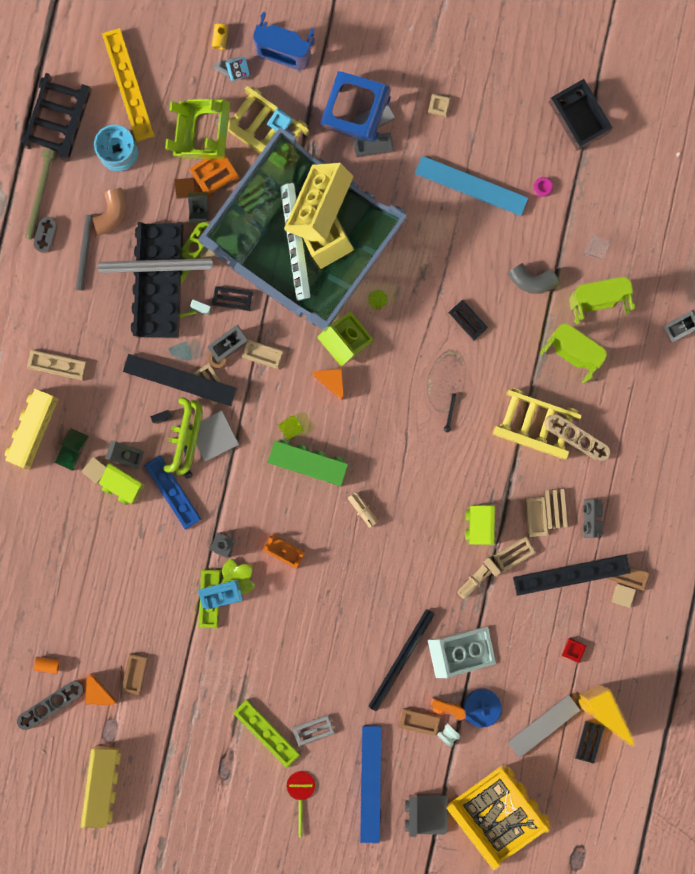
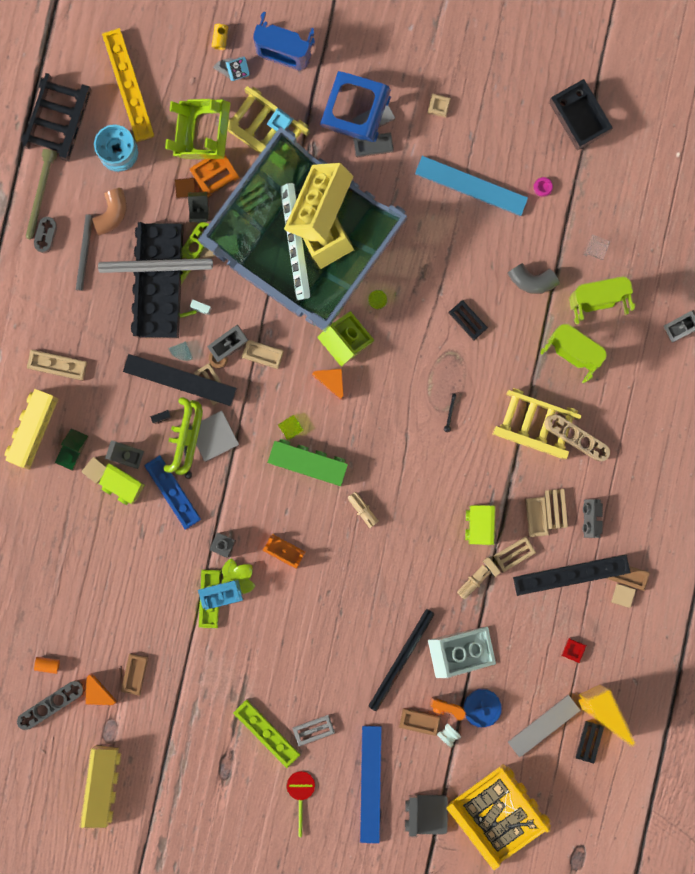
black tile [212,286,253,312] -> none

